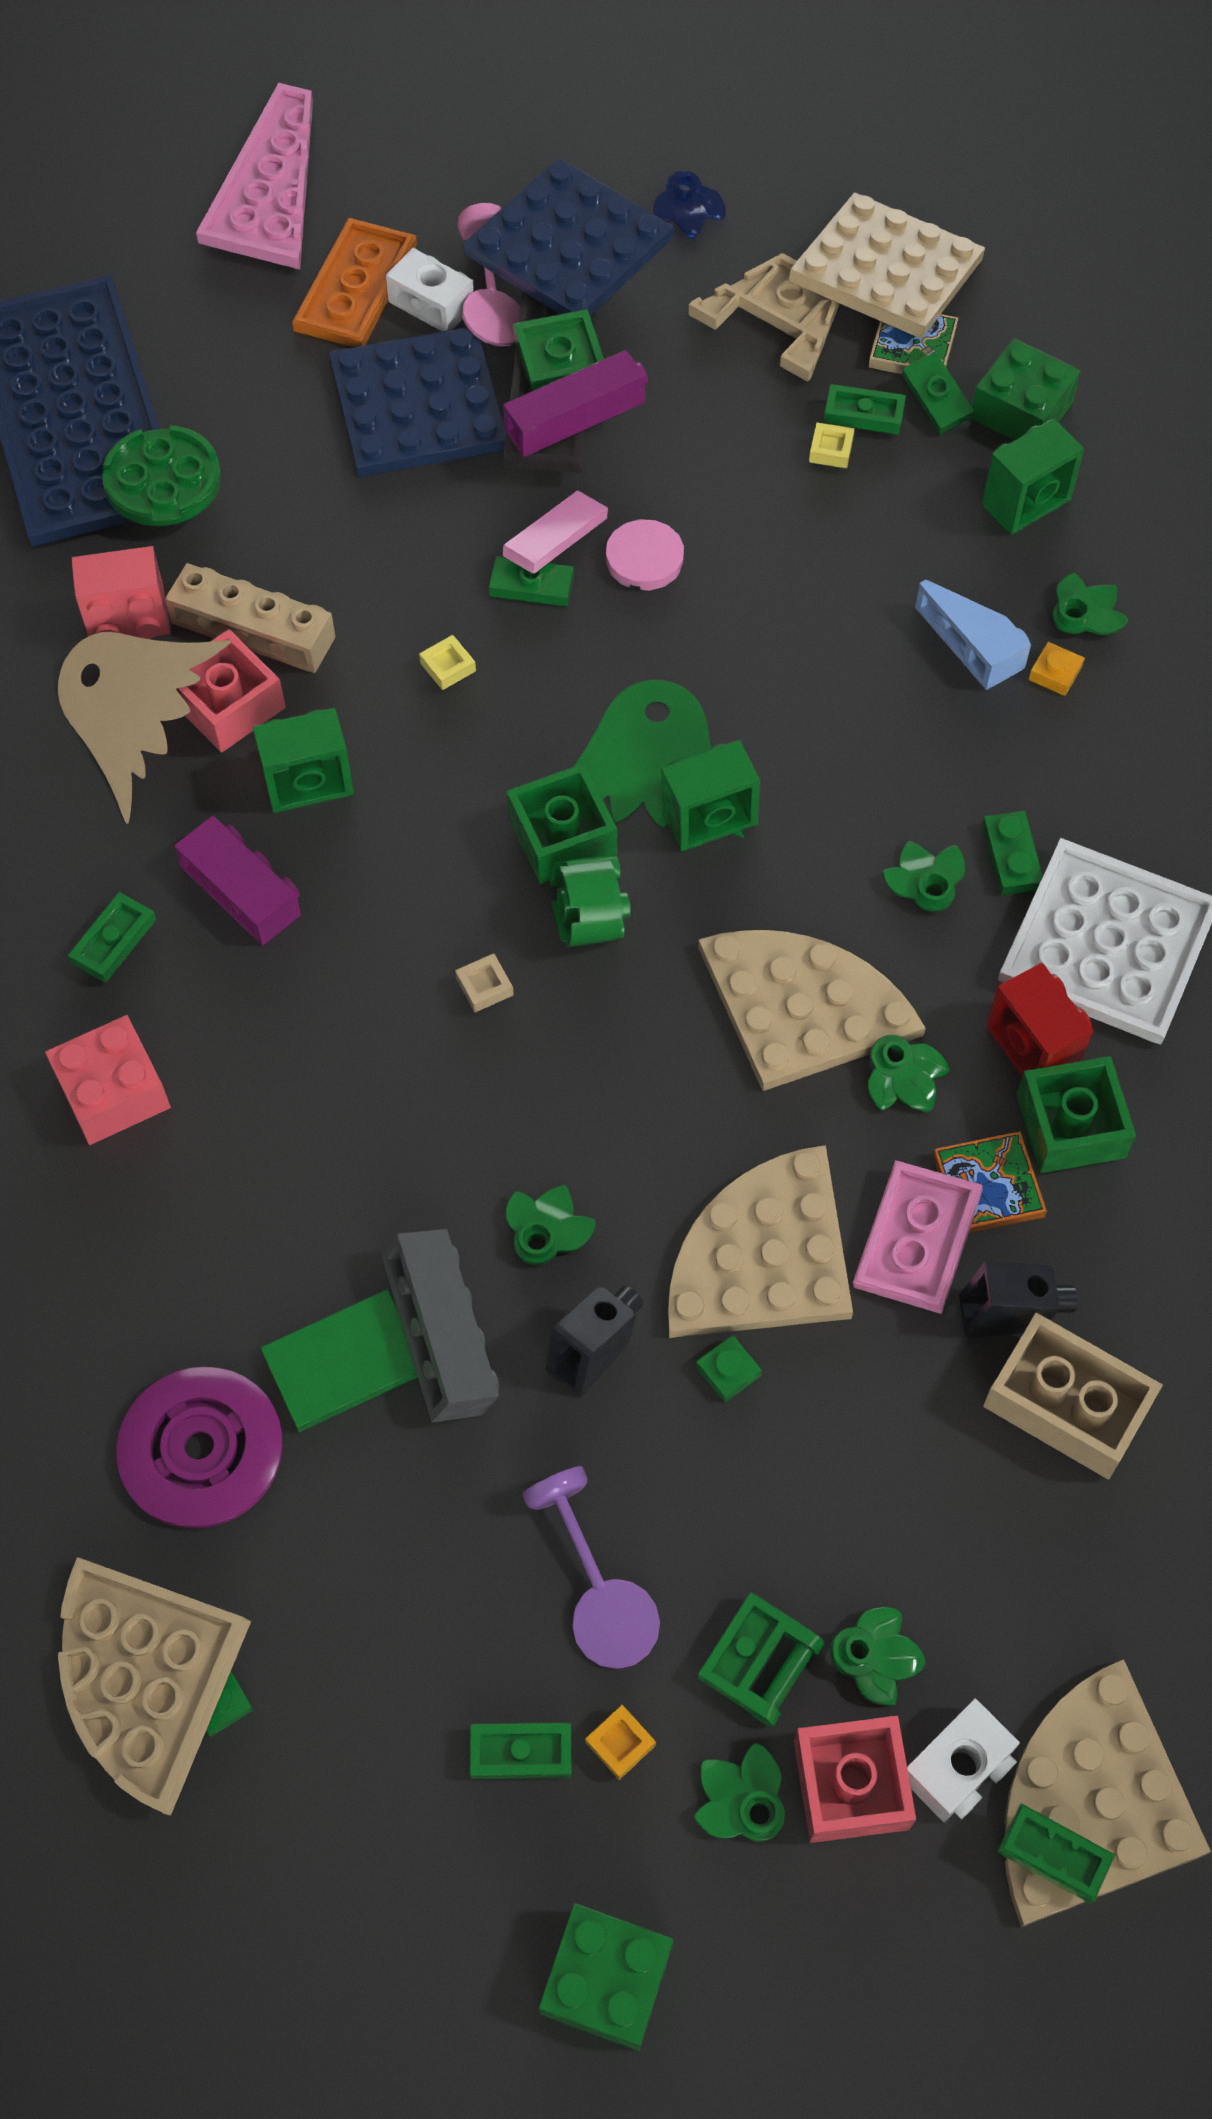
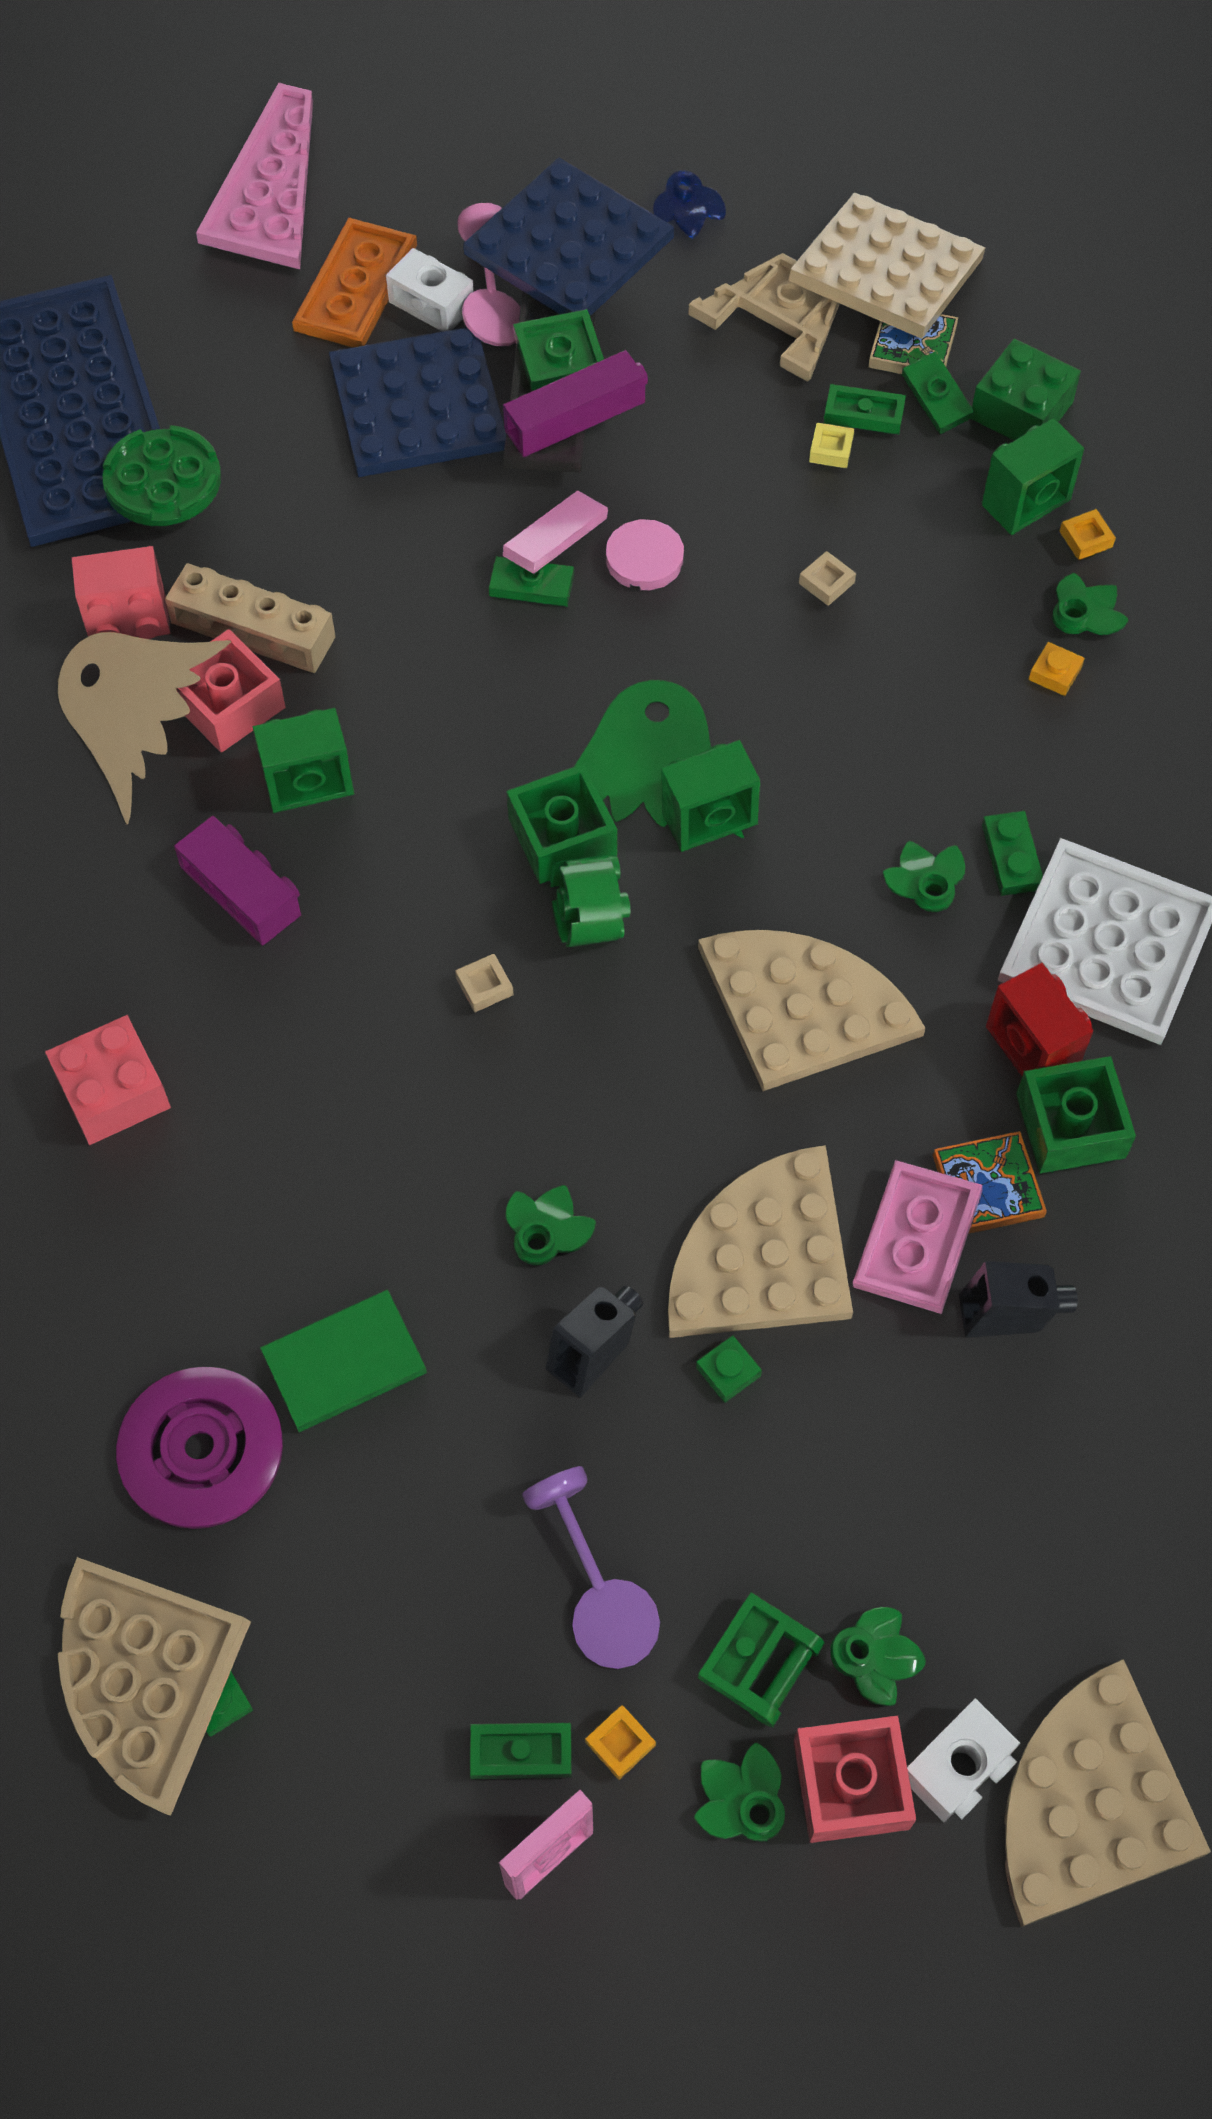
green plate [68,892,157,983] -> none
dark grey brick [381,1229,499,1423] -> none
light yellow plate [419,635,476,690] -> none
green brick [539,1903,674,2051] -> none
green plate [867,1035,950,1113] -> none
light blue slope [915,580,1031,690] -> none
tan brick [983,1313,1163,1480] -> none
green plate [997,1803,1115,1904] -> none
none -> bright pink tile [499,1790,593,1900]
none -> tan plate [799,551,856,606]
none -> light orange plate [1059,509,1116,560]

